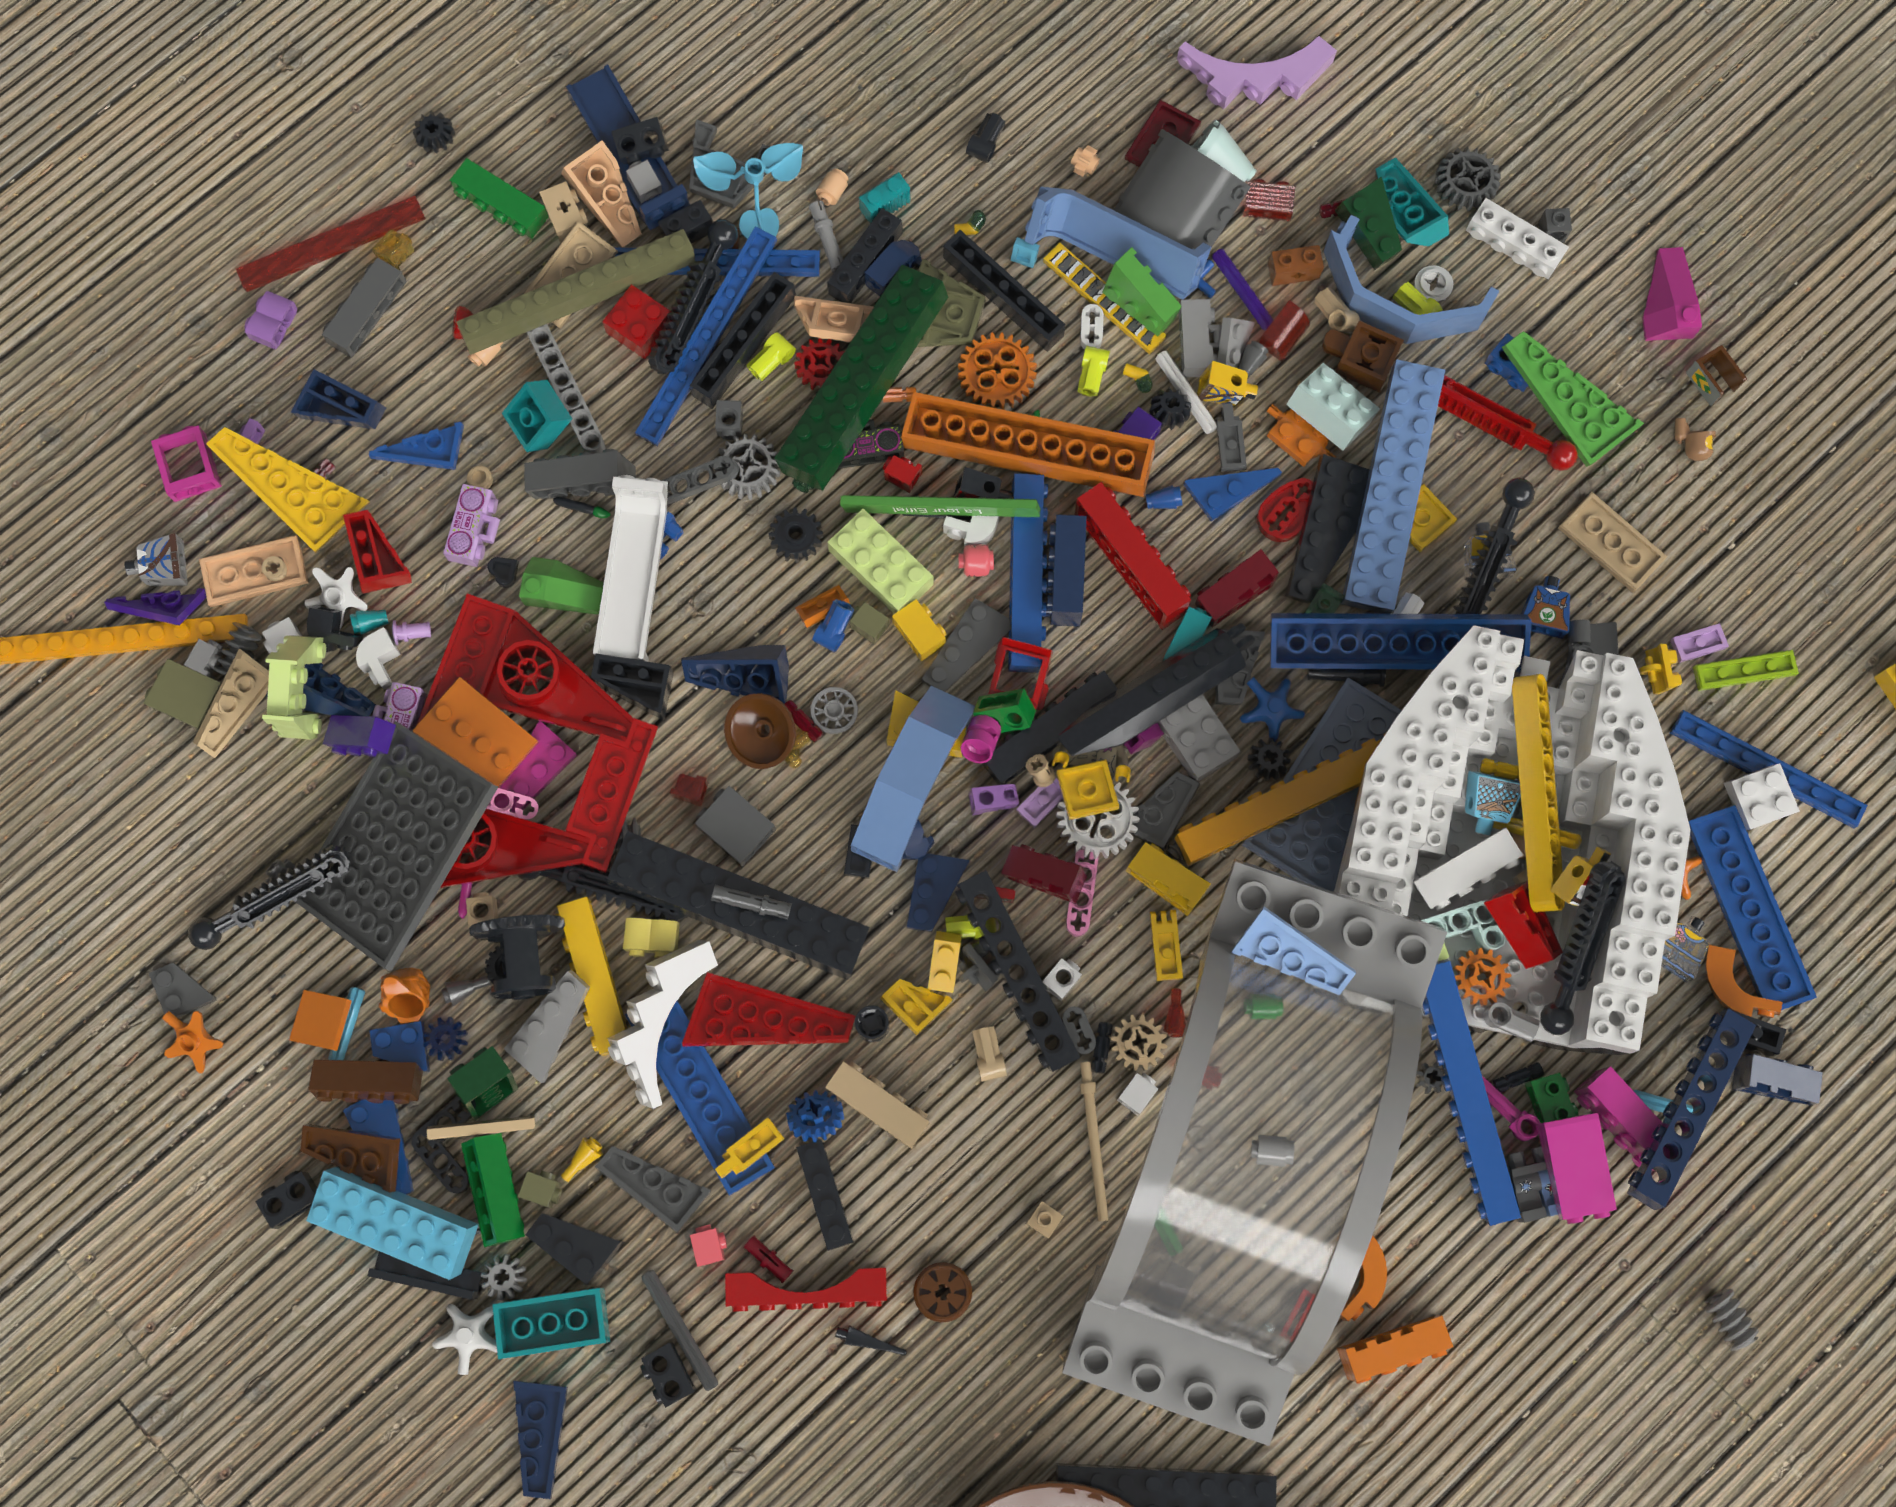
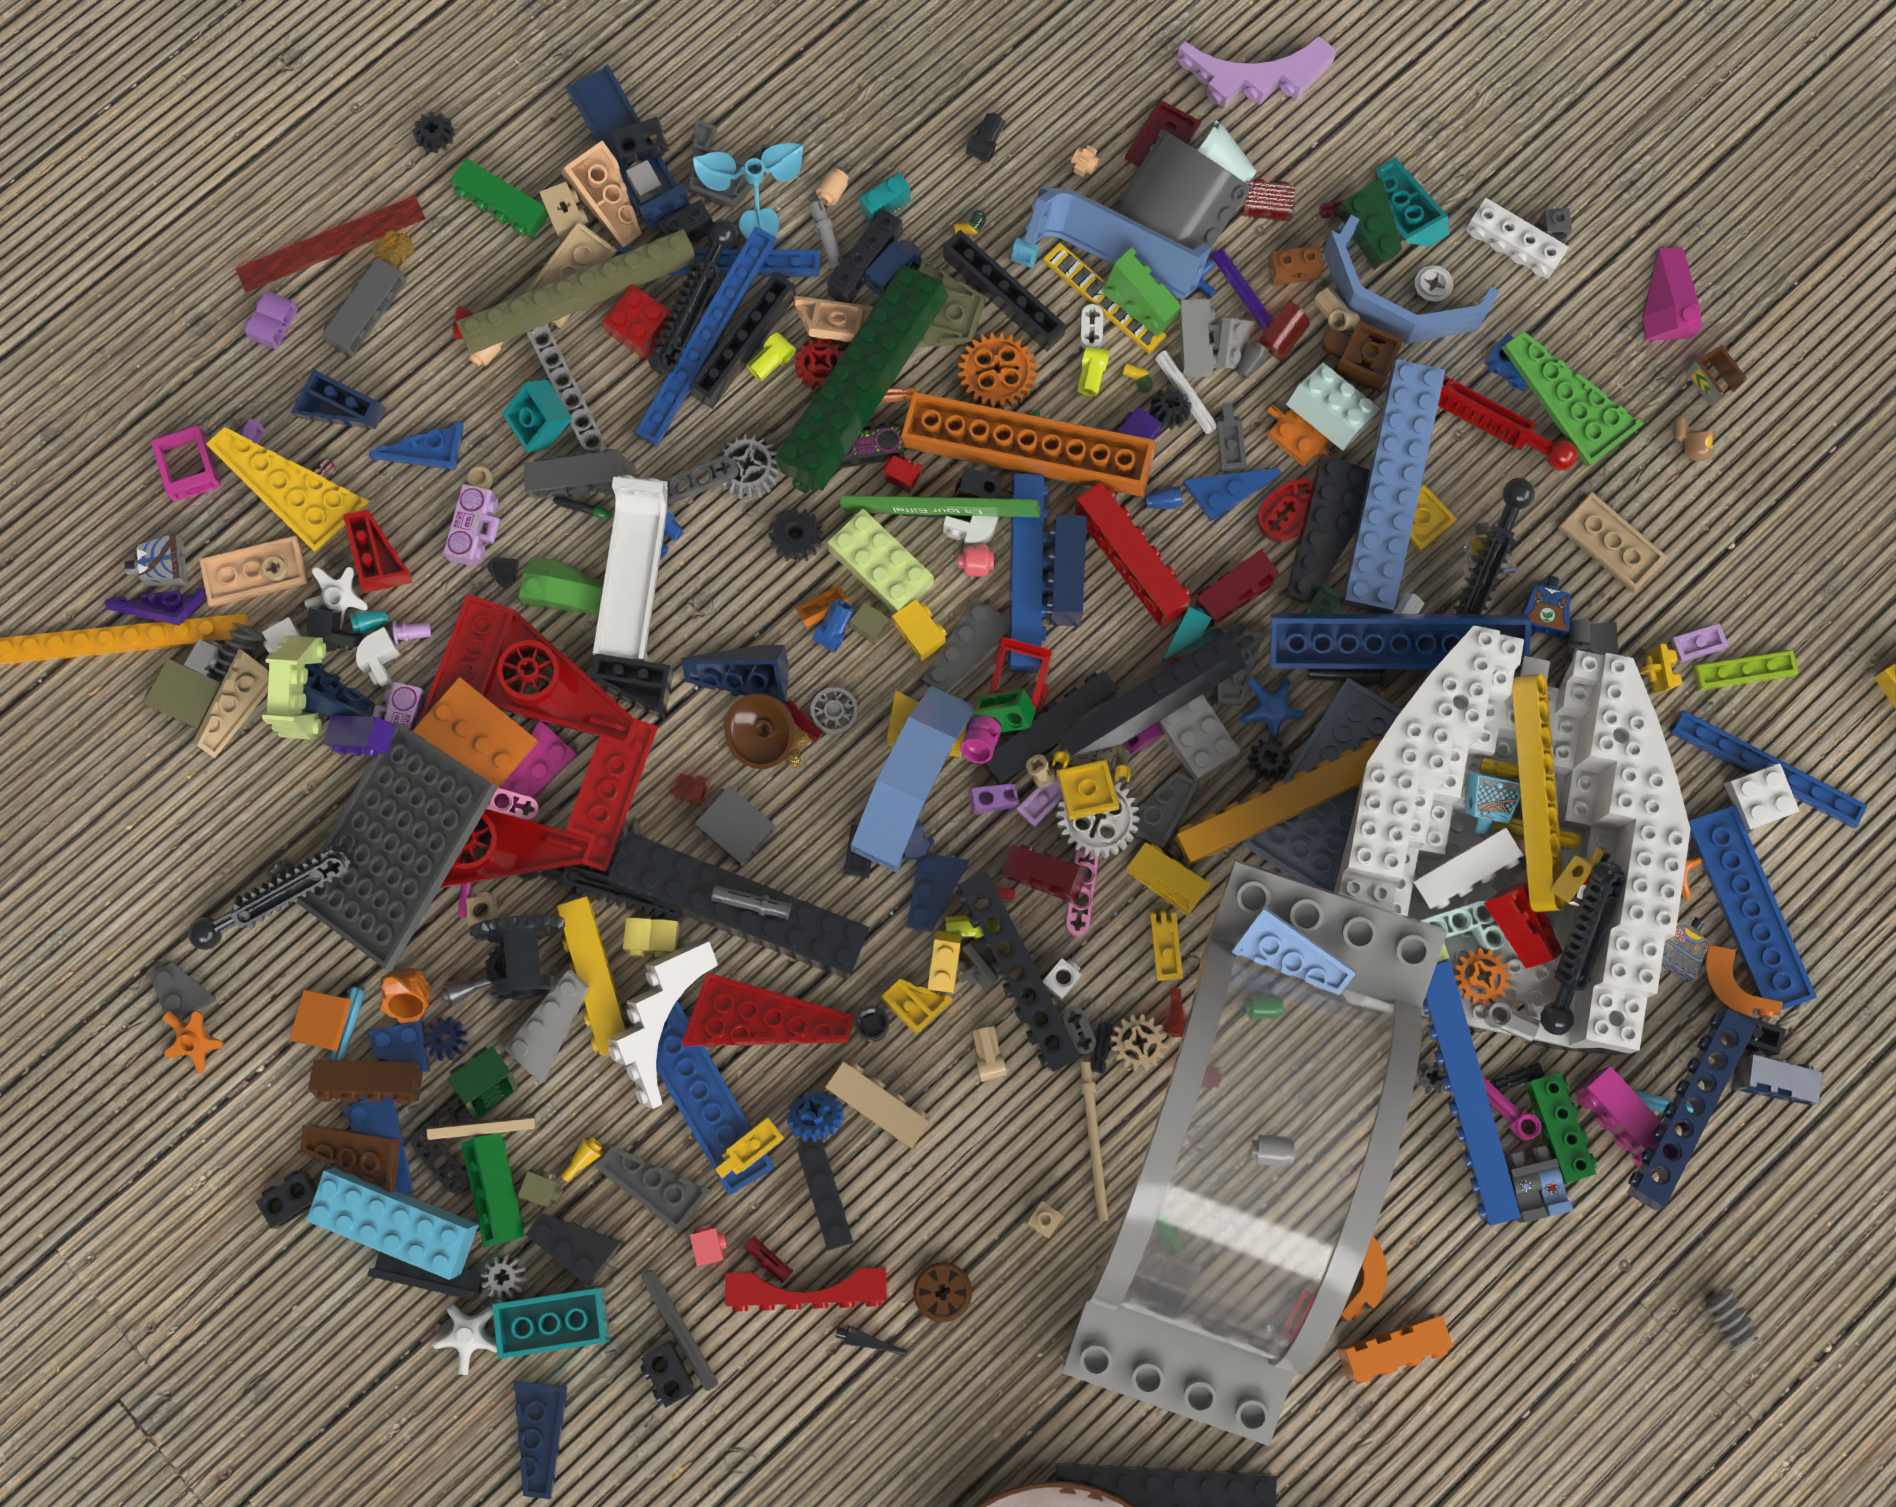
dark grey brick [715,400,743,440] -> none
white brick [1117,1073,1158,1116] -> none
yellow torso [1197,361,1258,406] -> none
neon yellow piece [1393,282,1443,315] -> none
dark grey gear [1435,146,1501,212] -> none
dark pink slope [1536,1113,1617,1224] -> none

